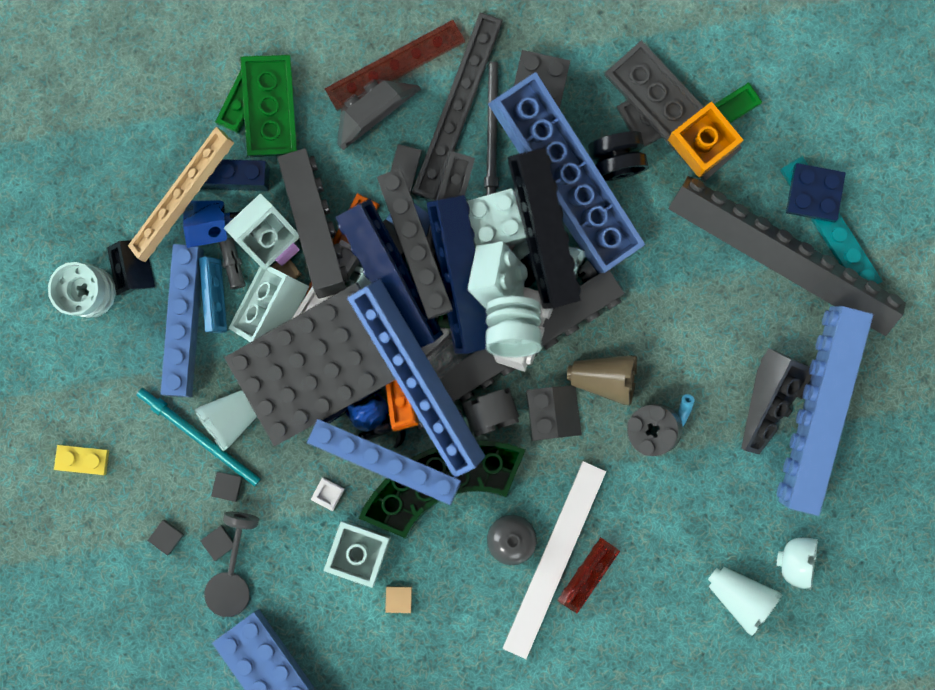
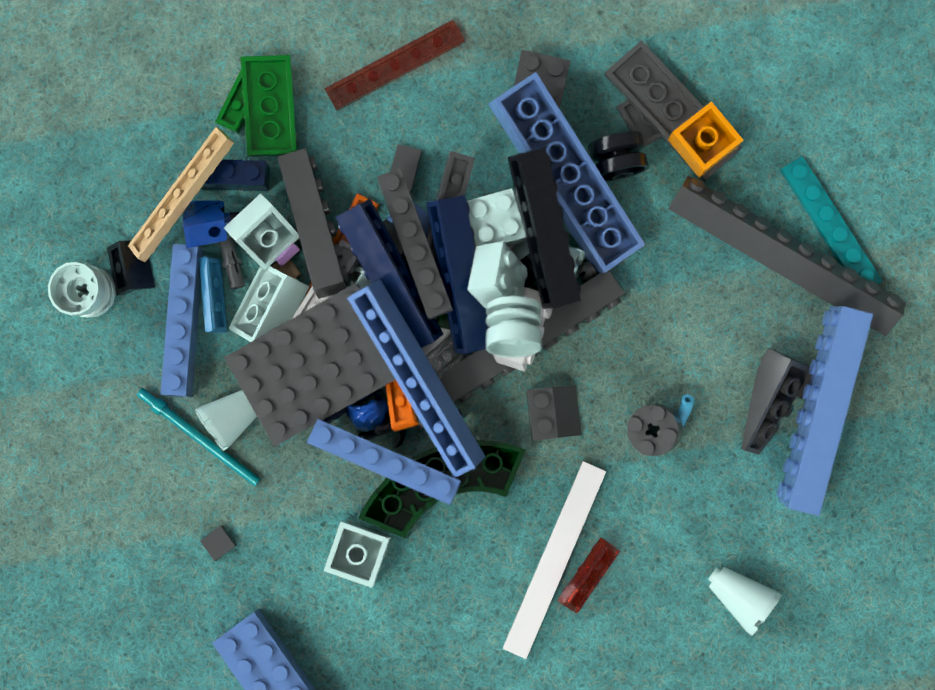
light yellow plate [54,445,109,475] -> none
dark grey tile [147,520,184,556] -> none
dark grey piece [204,511,259,617] -> none
dark grey tile [211,472,243,502] -> none
white tile [311,477,345,511] -> none
dark grey wedge [337,79,421,150] -> none
tan tile [385,586,412,613] -> none
dark grey tile [412,12,503,201] -> none
dark grey brick [462,388,519,437] -> none
dark grey bar [484,62,499,195] -> none
dark grey cylinder [487,515,537,566] -> none
dark tan cone [567,355,637,405] -> none
green tile [714,82,762,124] -> none
light aqua cylinder [777,537,818,590] -> none
dark blue plate [786,163,846,223] -> none

